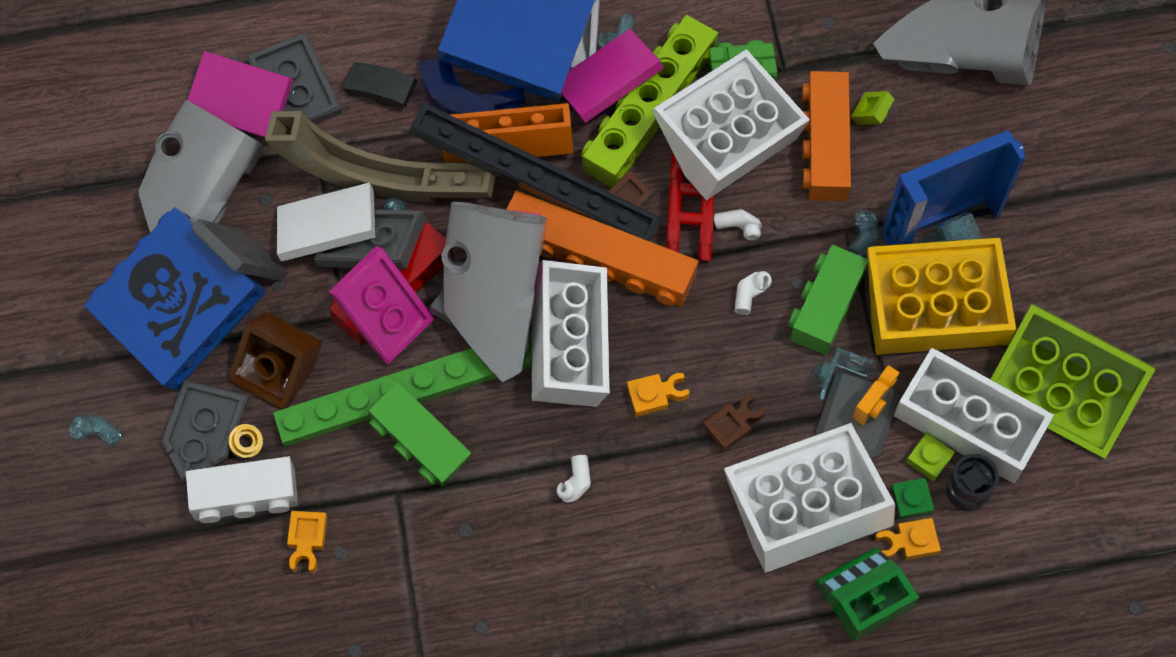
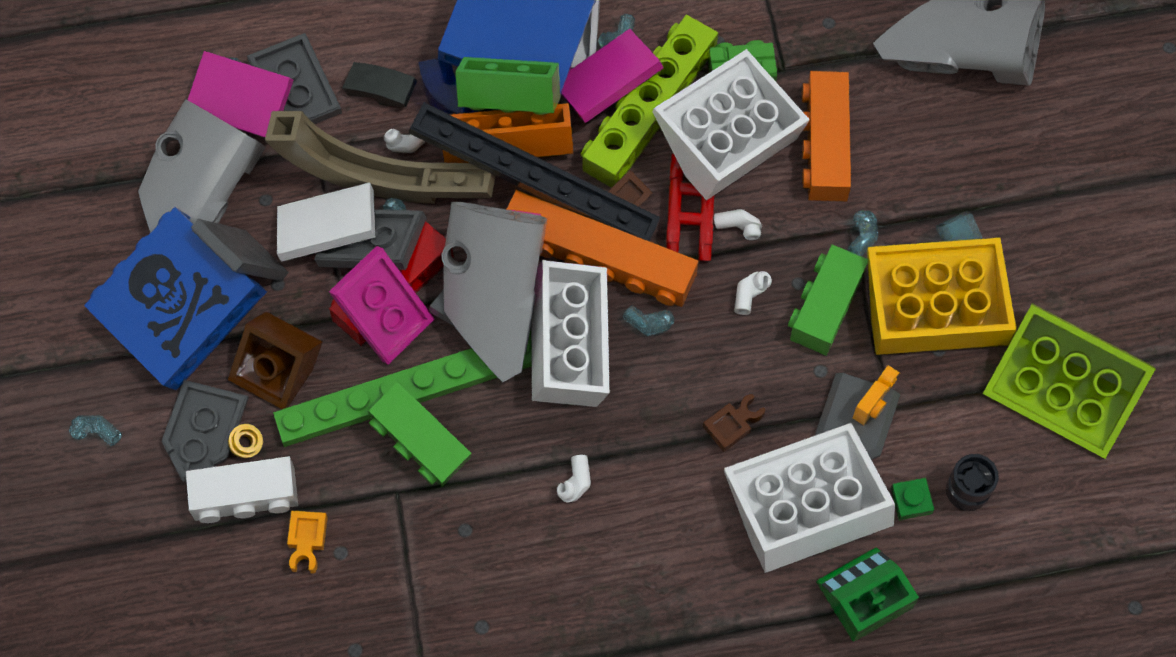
light orange plate [626,373,690,417] -> none
clear light blue bracket [818,347,874,400] -> none
lime plate [851,91,895,125] -> none
light orange plate [875,518,941,560] -> none
blue panel [881,130,1025,246] -> none
white brick [894,348,1054,484] -> none
lime plate [906,433,955,482] -> none
none -> white arm [384,129,425,153]
none -> bright green brick [455,57,560,115]
none -> clear light blue arm [623,305,674,336]

